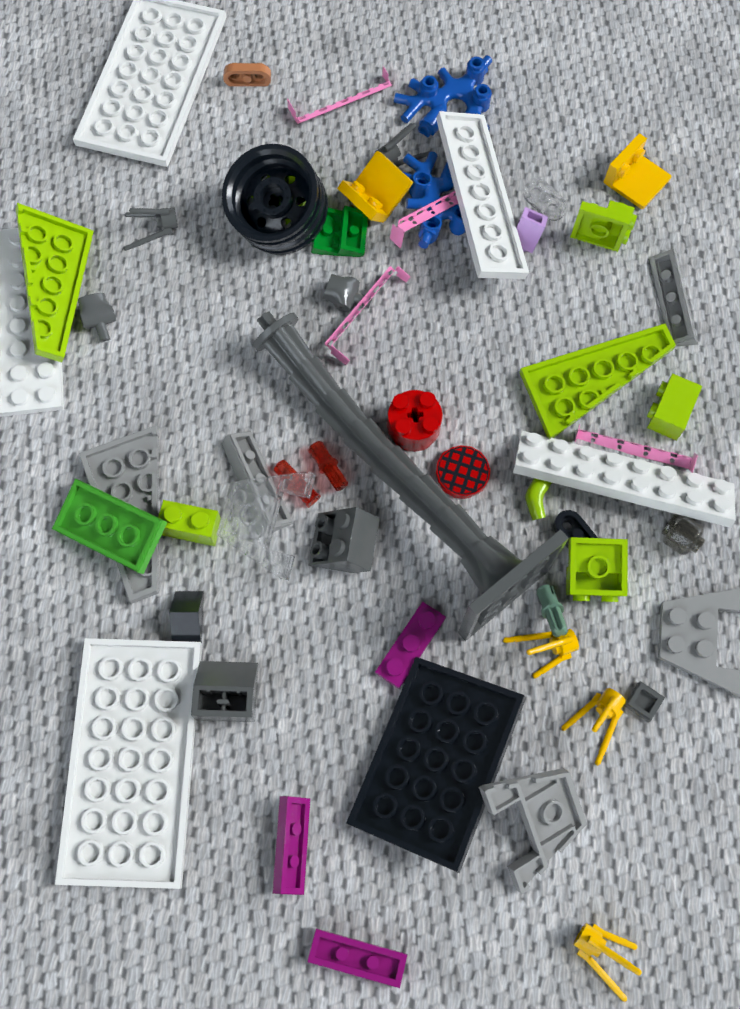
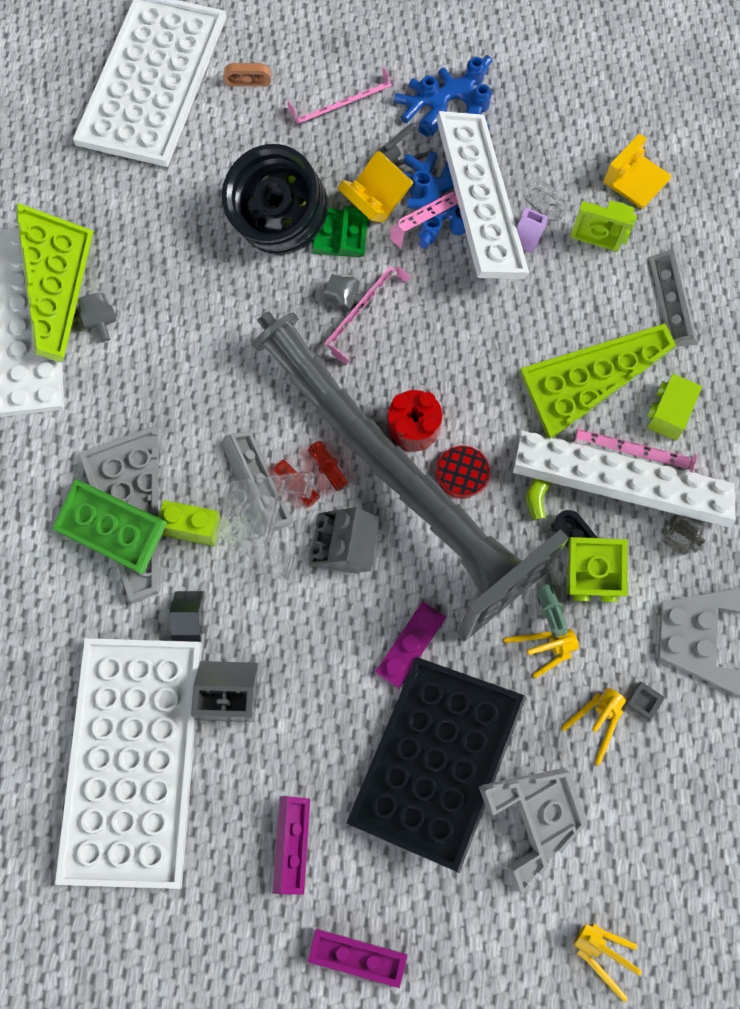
dark grey plant [124,207,178,251] -> none

